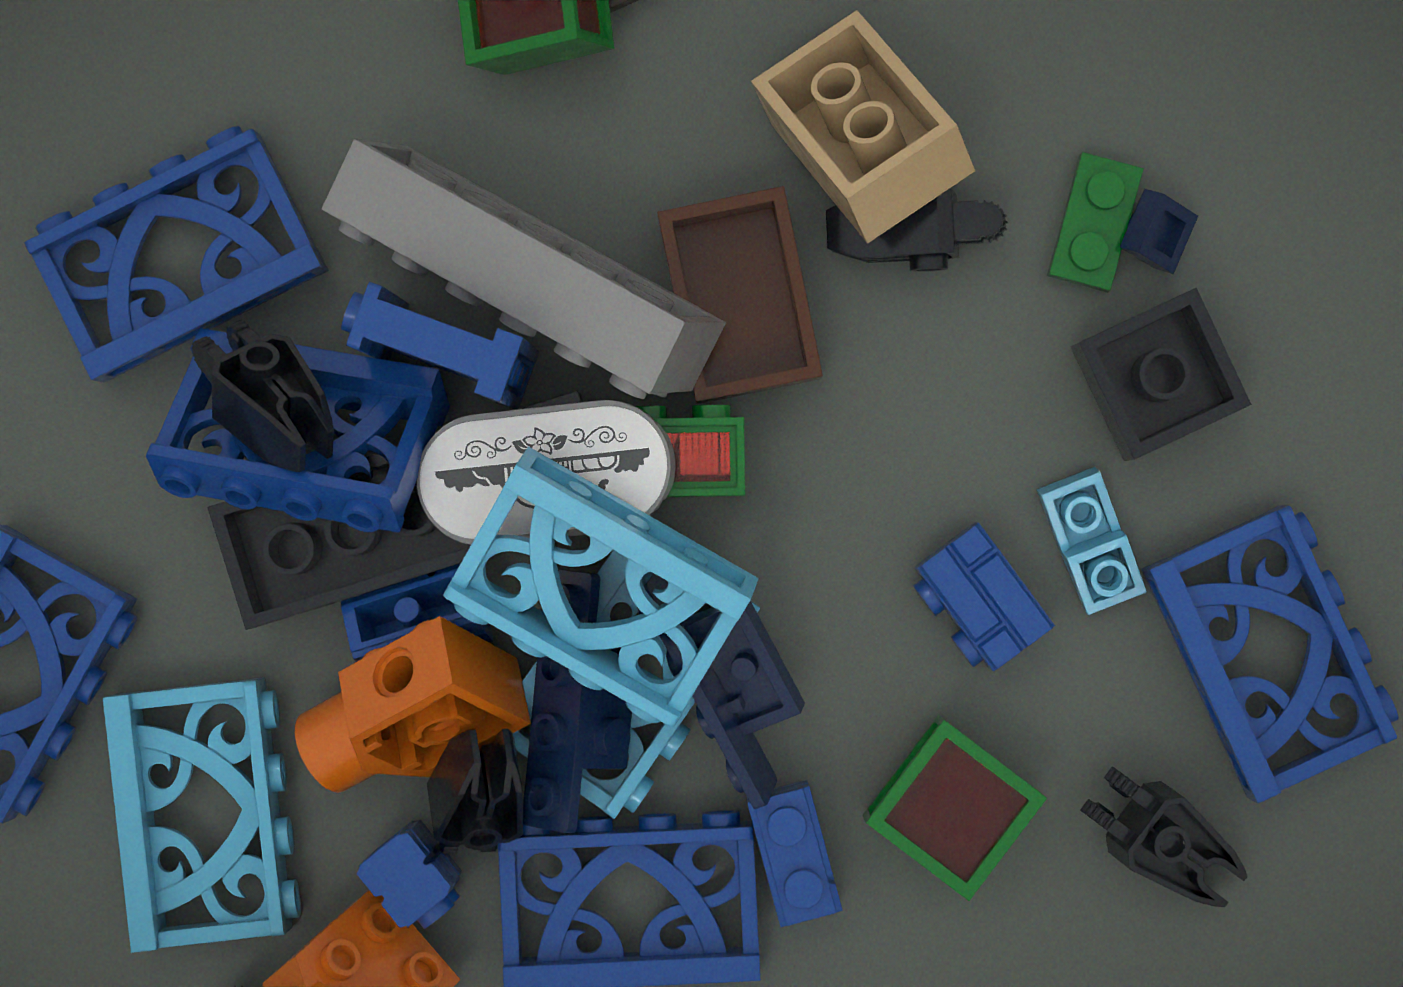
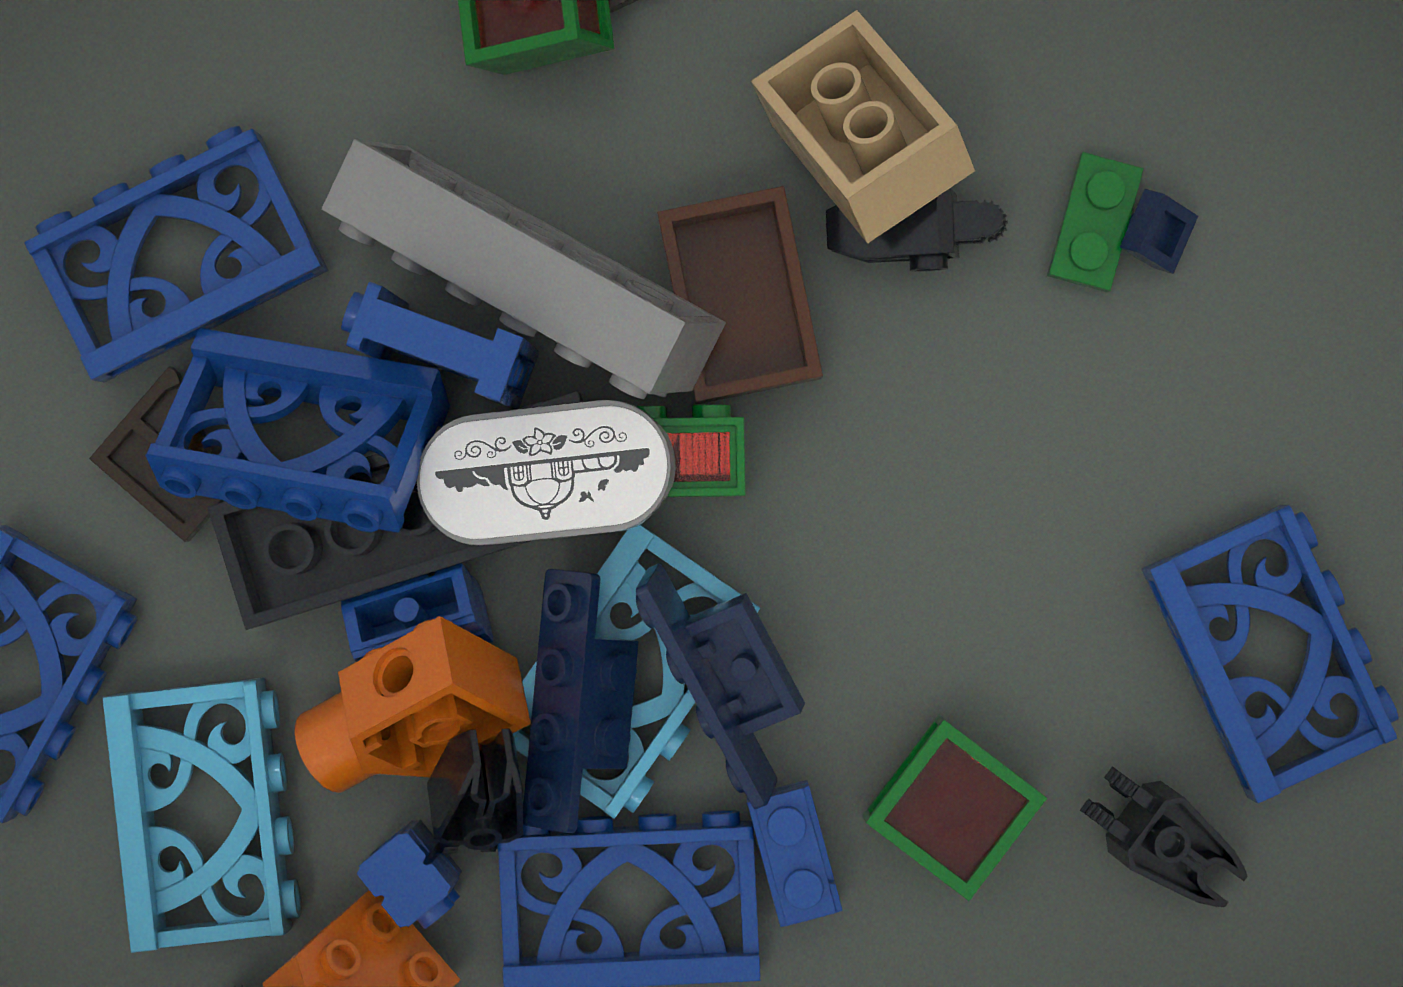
black hinge [191,320,334,473] -> none
medium azure fence [443,446,759,727] -> none
blue brick [913,522,1055,671] -> none
medium azure slope [1037,467,1147,615] -> none
black brick [1071,287,1252,461] -> none
none -> dark brown wing [89,366,224,542]

